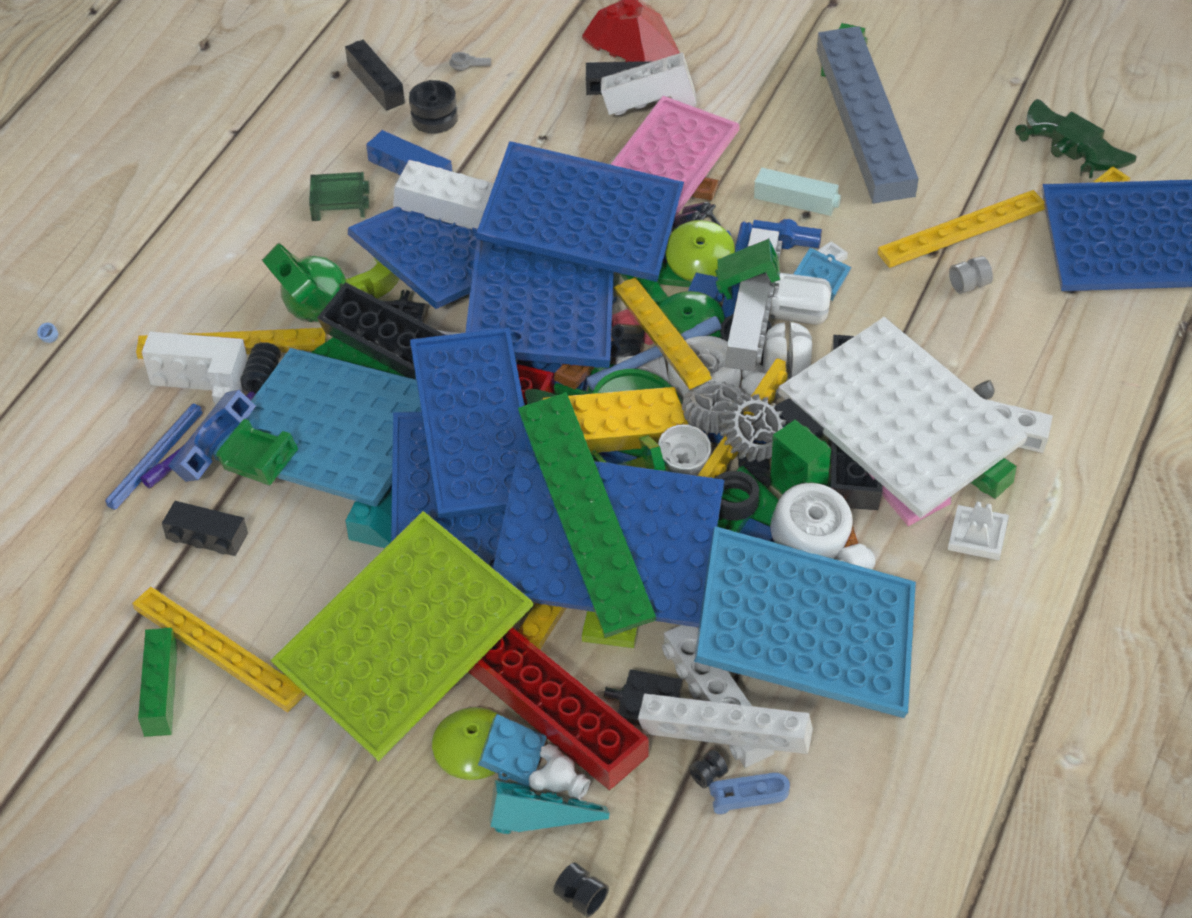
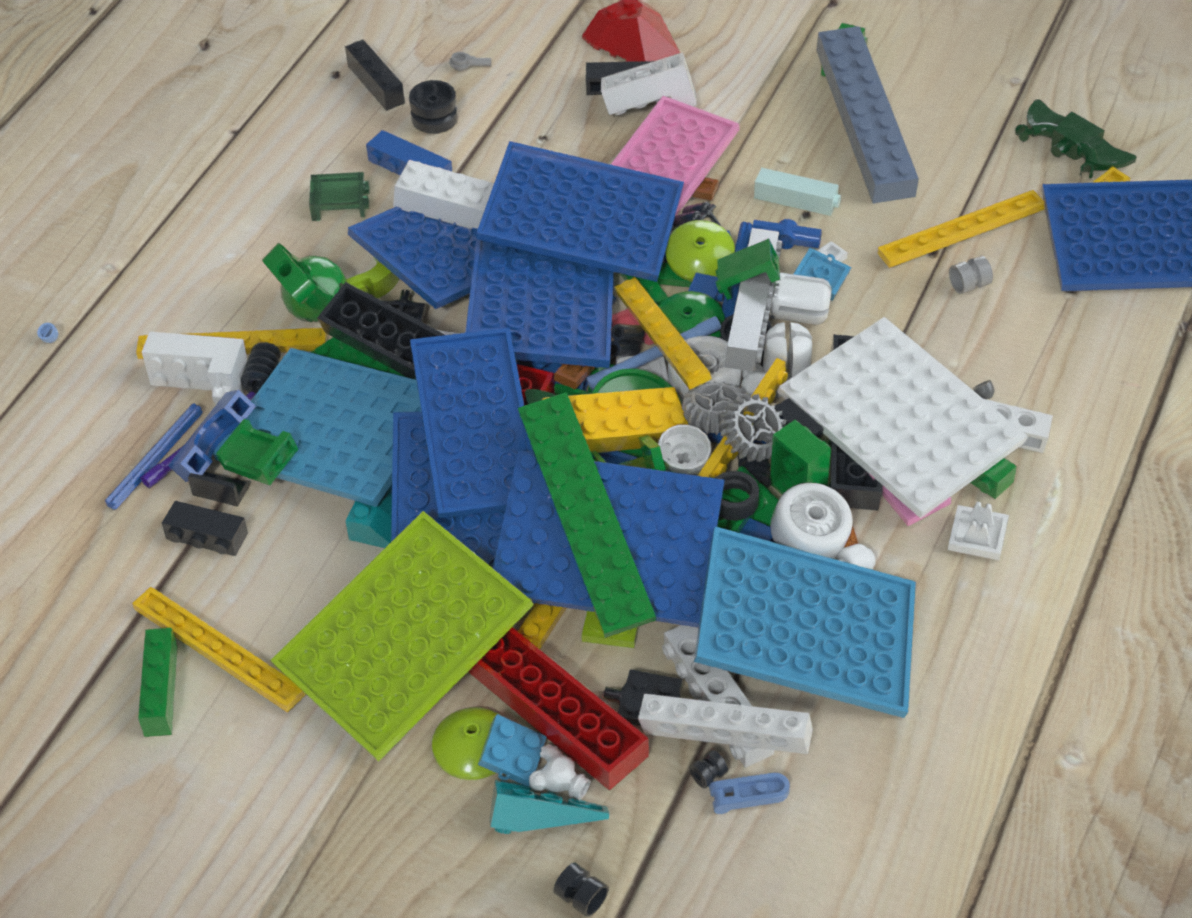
none -> black panel [188,472,248,507]

